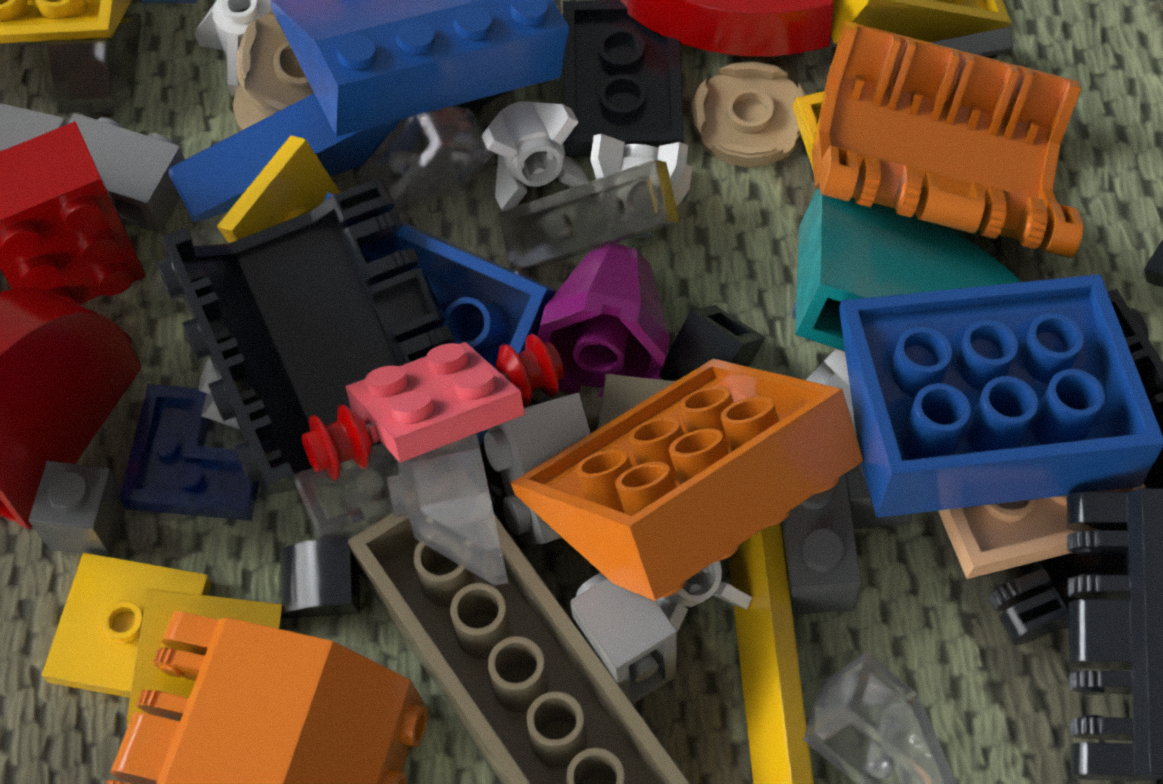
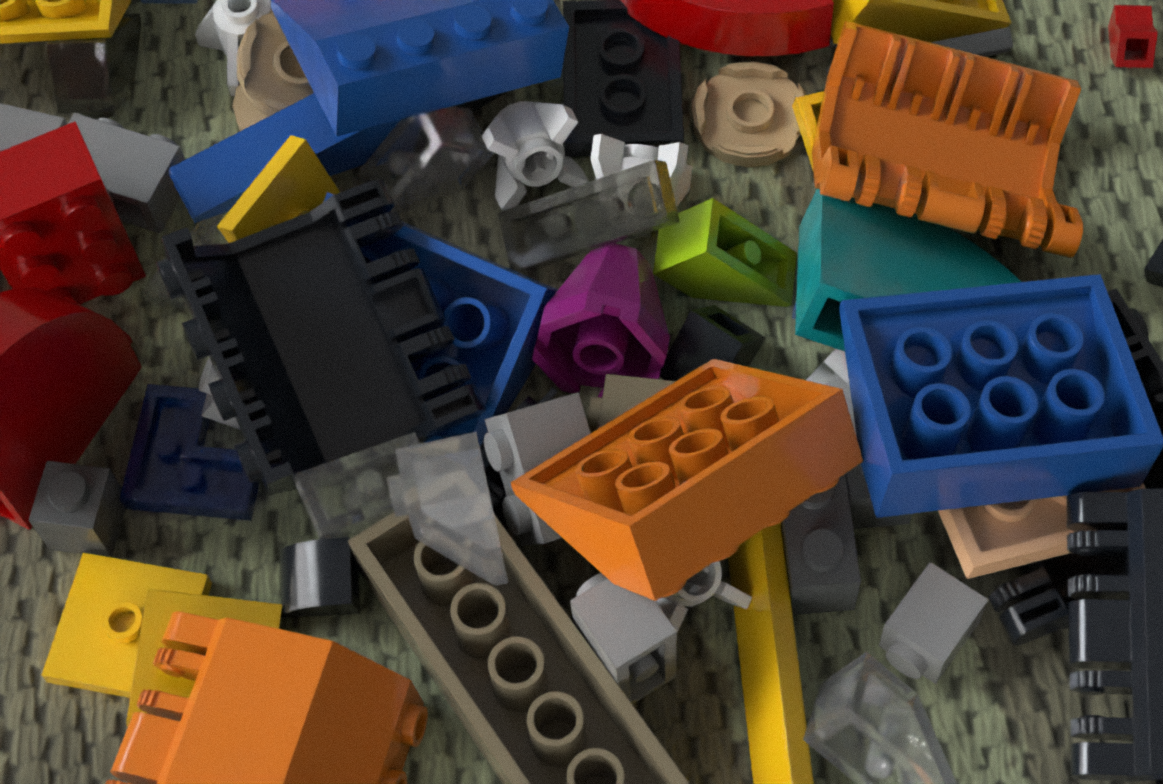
coral plate [302,334,564,481] -> none
none -> lime slope [653,198,797,307]
none -> light grey brick [879,562,989,684]
none -> red piece [1108,5,1158,68]

